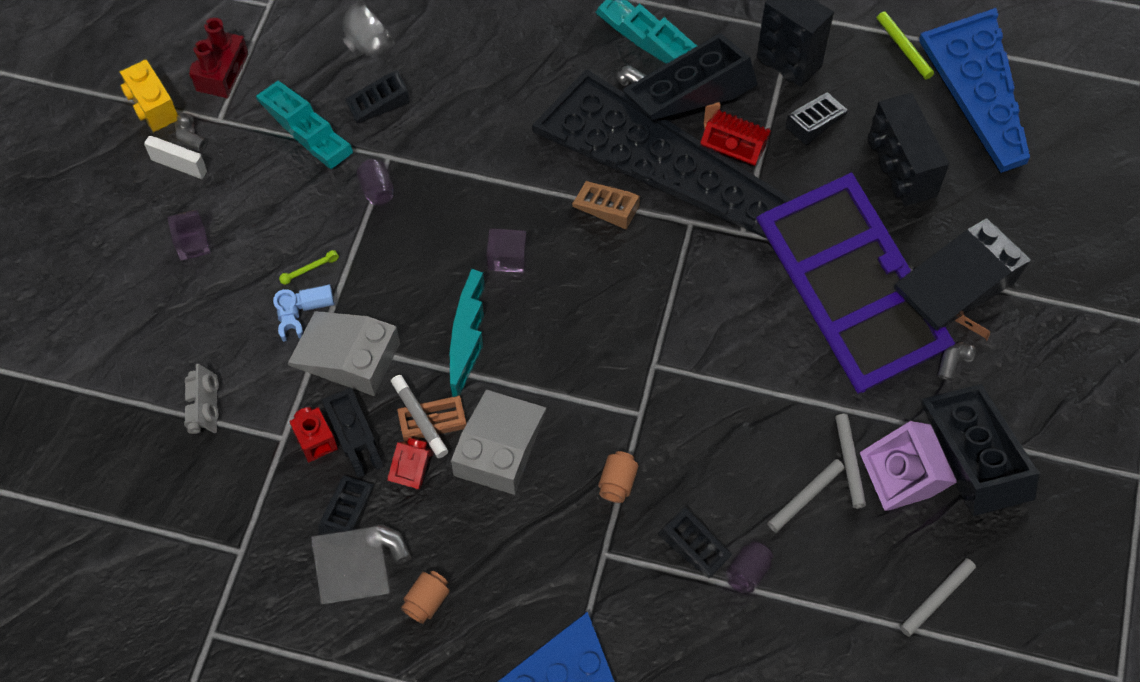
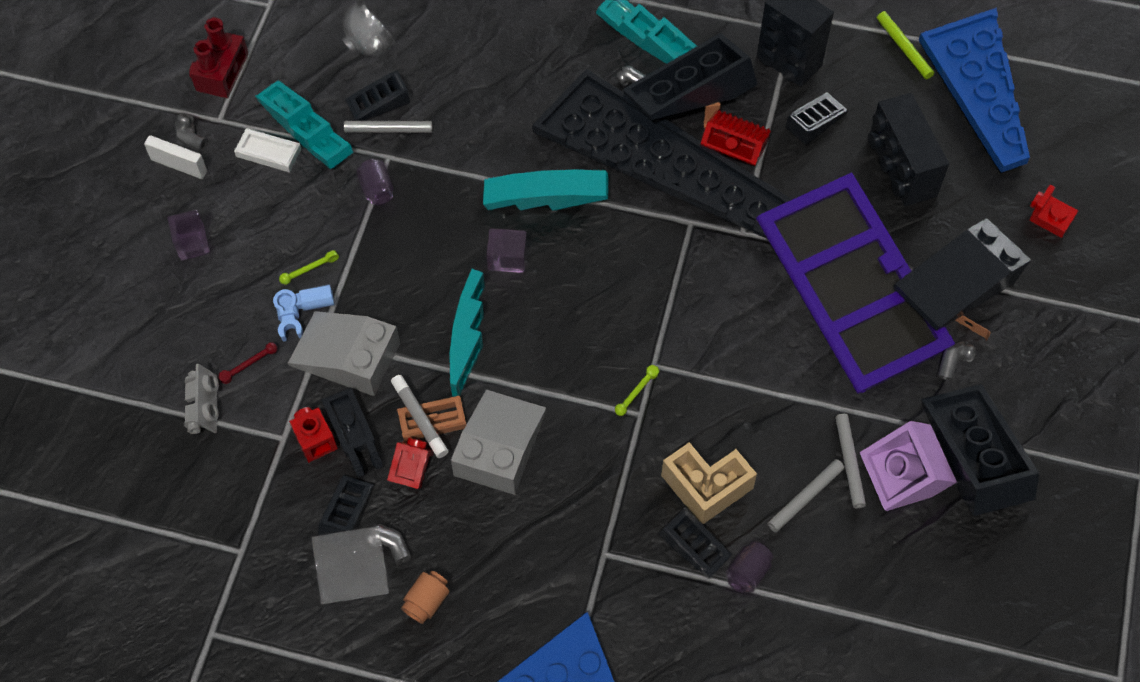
yellow brick [120,59,178,132] -> none
medium nougat slope [573,181,640,229] -> none
nougat brick [598,451,639,503] -> none
light grey bar [900,558,976,637] -> none
none -> dark red hinge [218,342,278,384]
none -> white tile [234,128,301,172]
none -> light grey piece [344,121,433,133]
none -> teal slope [483,170,608,211]
none -> lime hinge [615,365,659,416]
none -> tan brick [661,442,757,524]
none -> red bracket [1029,185,1078,238]

